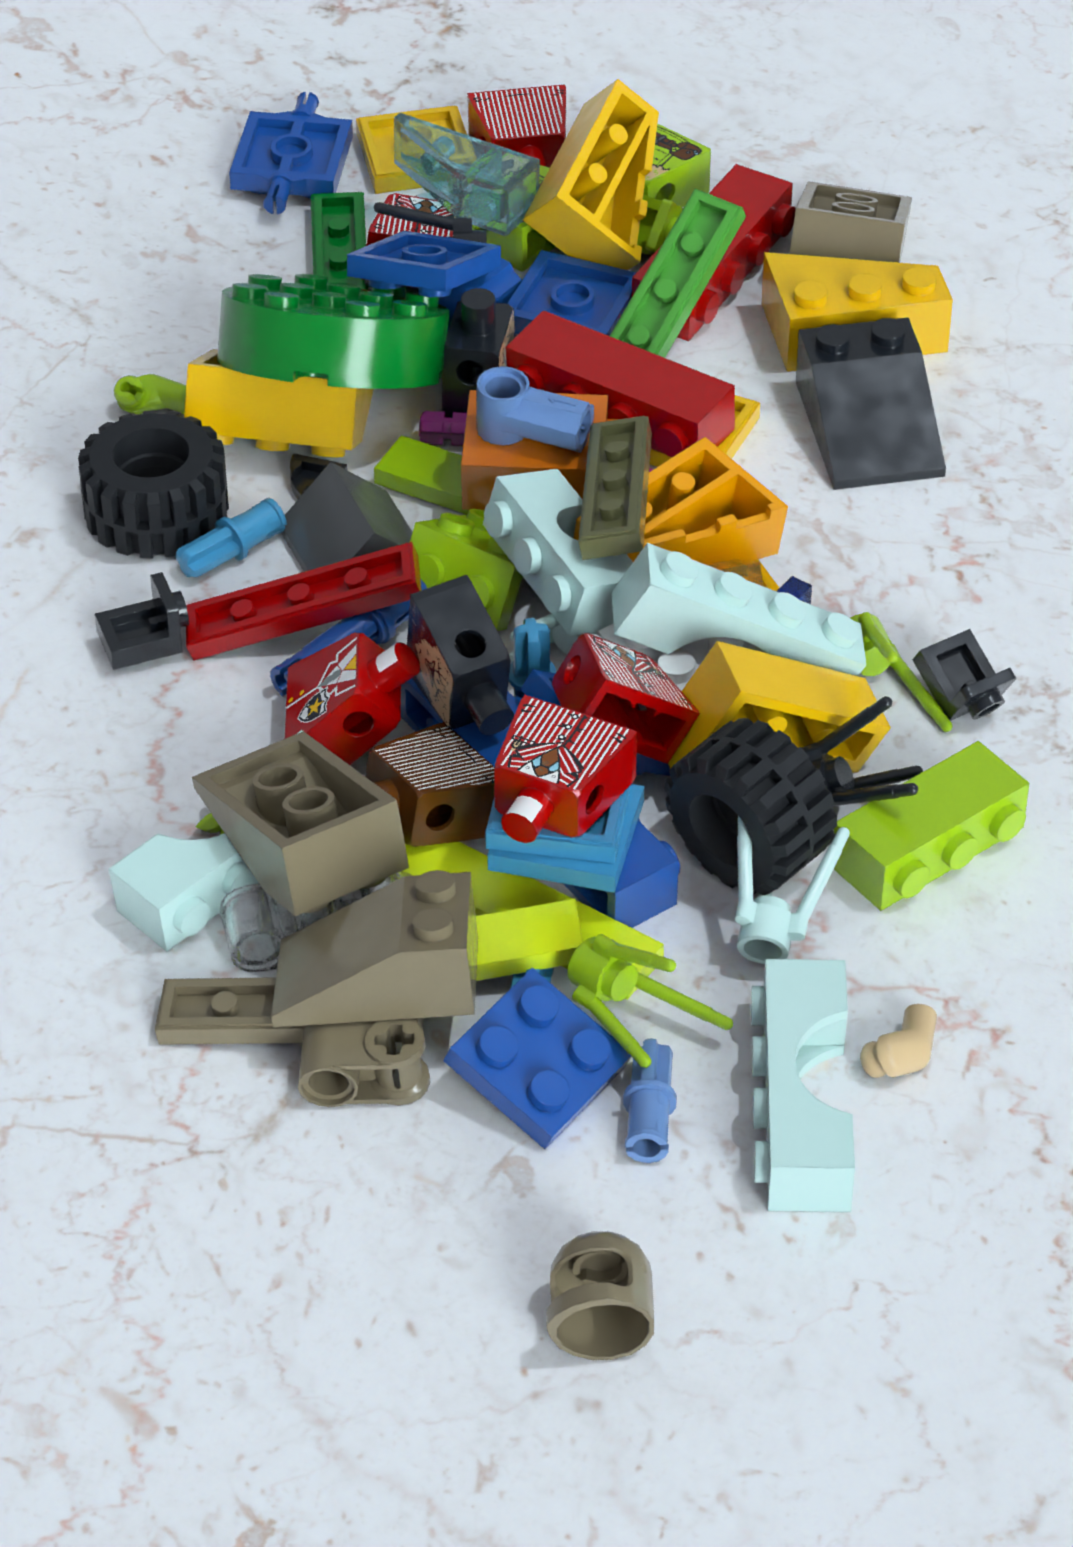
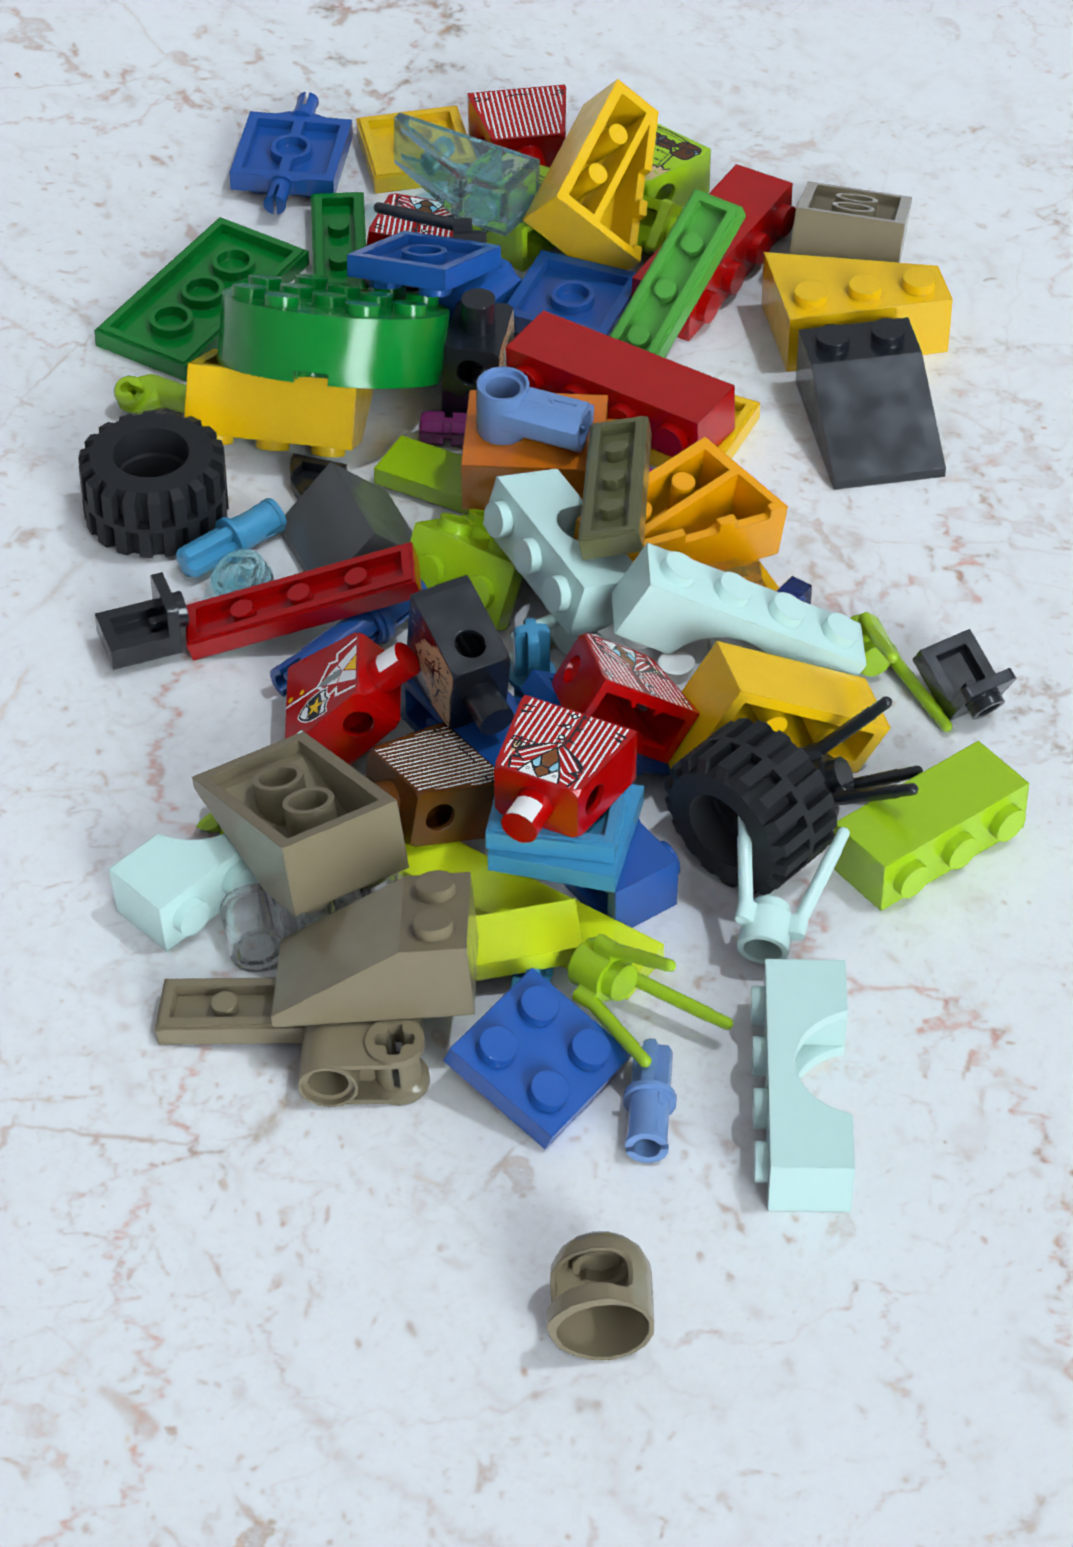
tan arm [860,1004,937,1078] -> none
none -> green tile [94,217,309,382]
none -> clear light blue tile [211,549,274,596]

